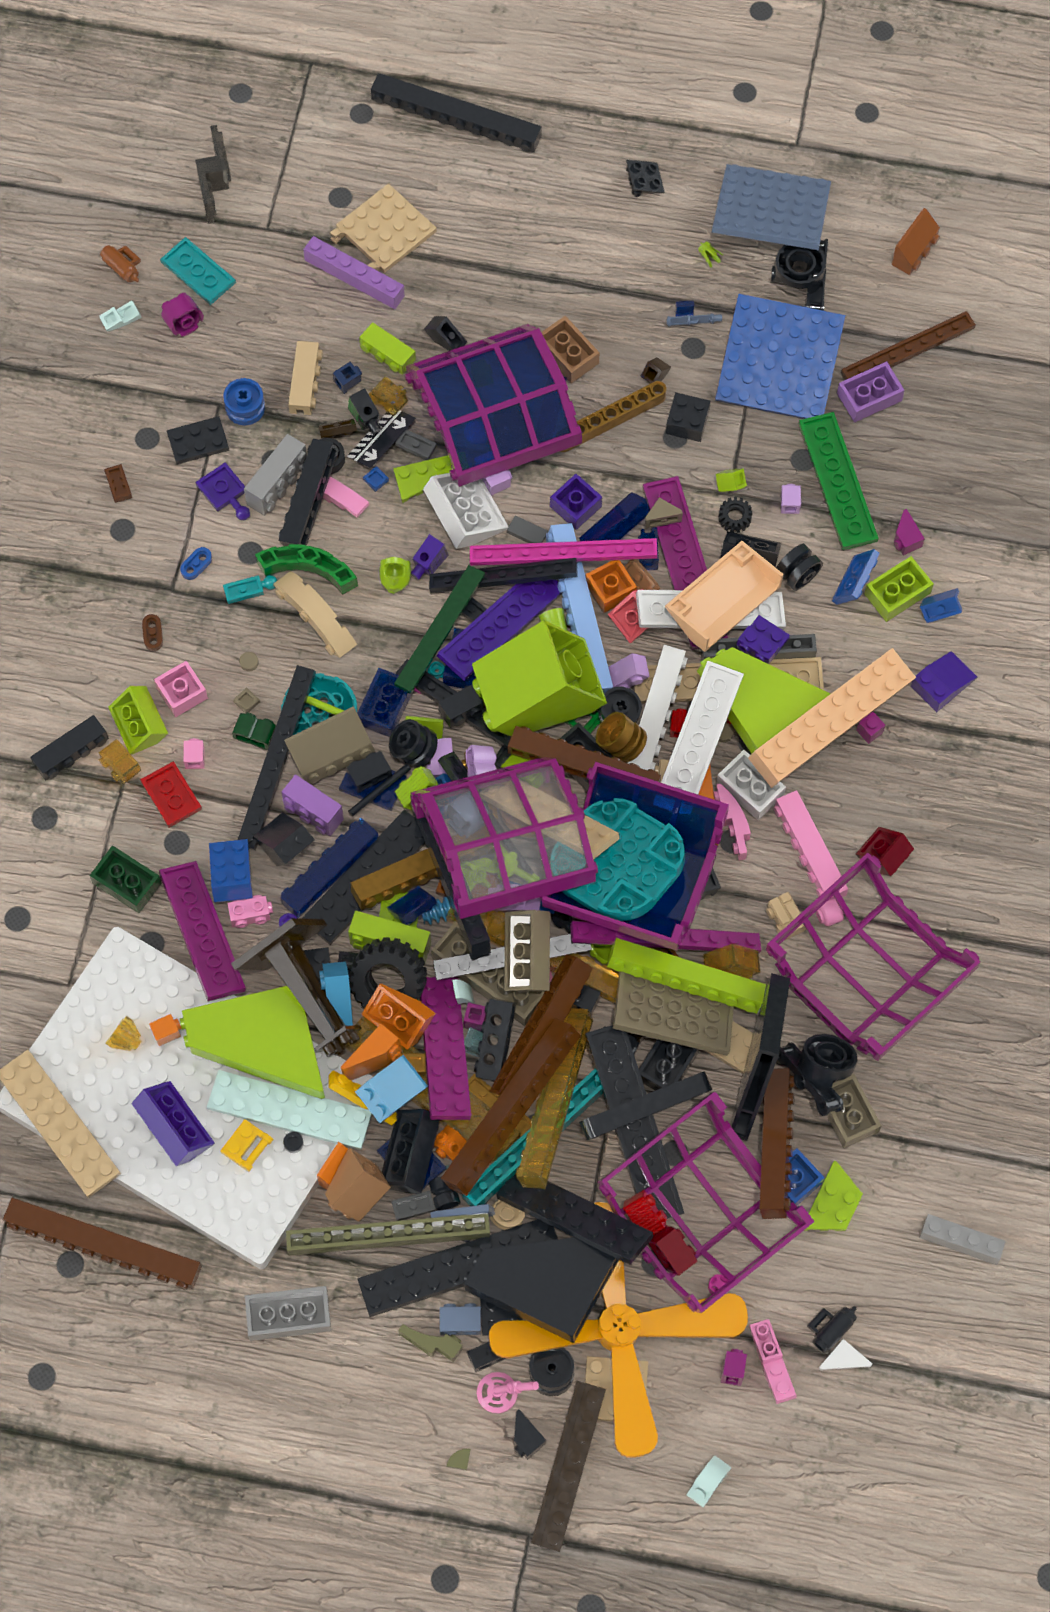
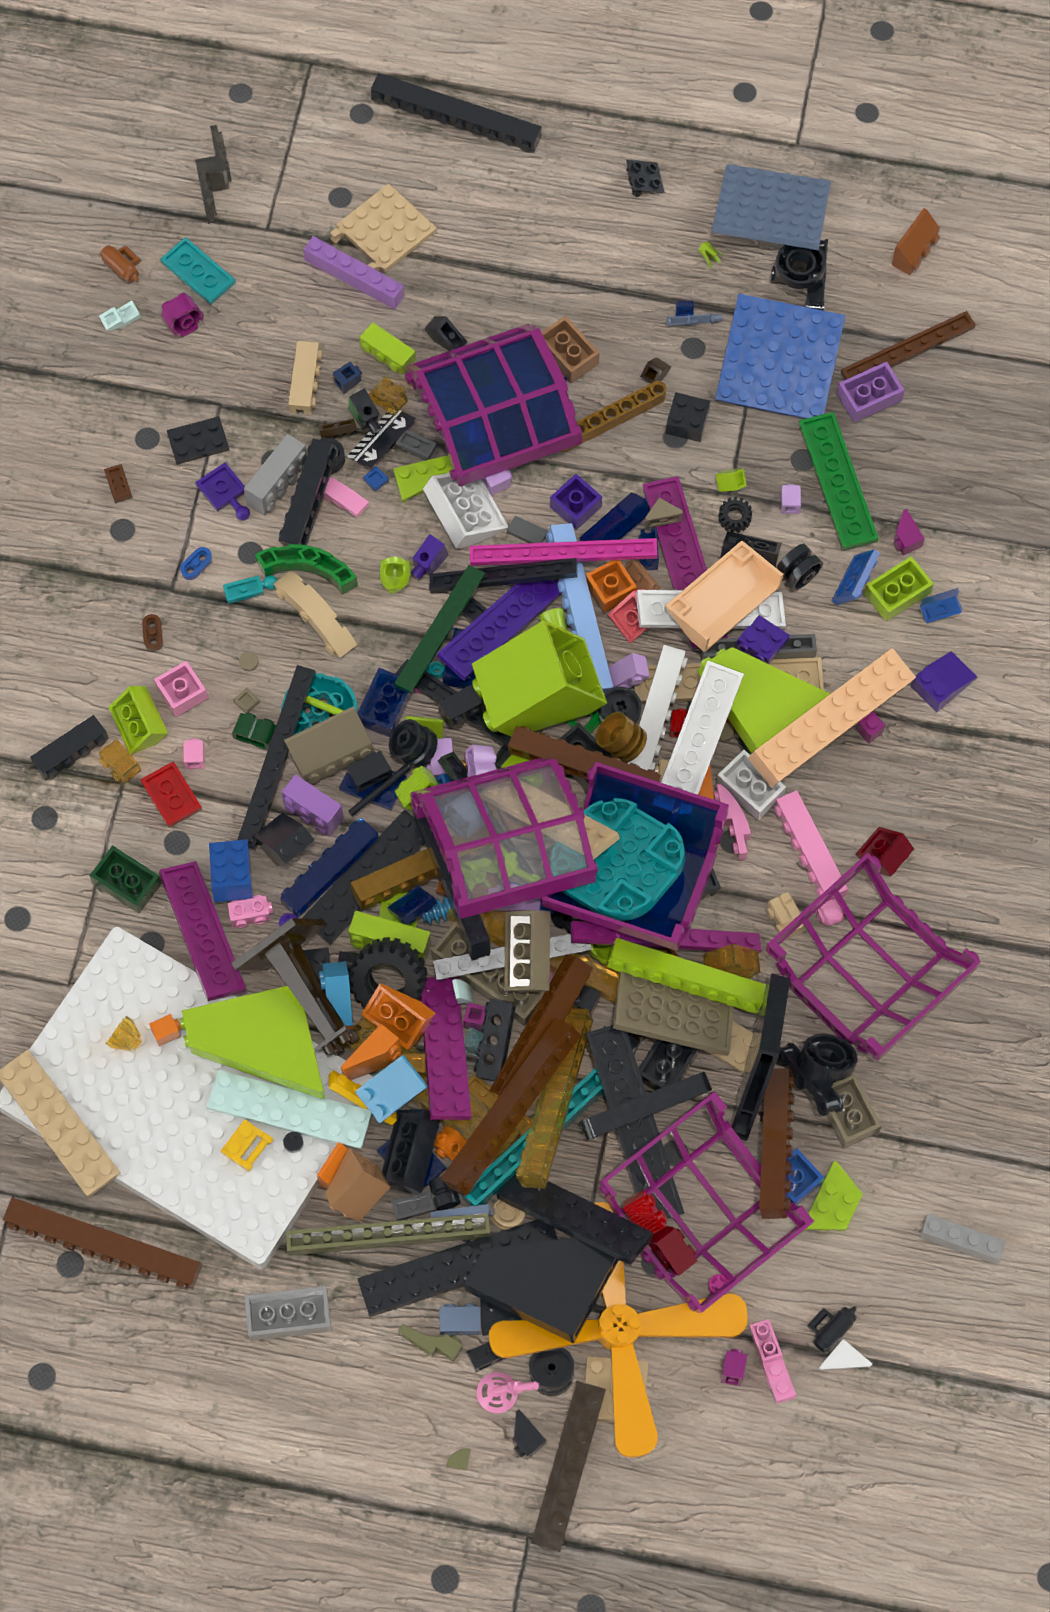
dark purple slope [131,1081,215,1166] -> none
blue wheel [223,378,265,426] -> none
light aqua brick [687,1455,731,1507] -> none

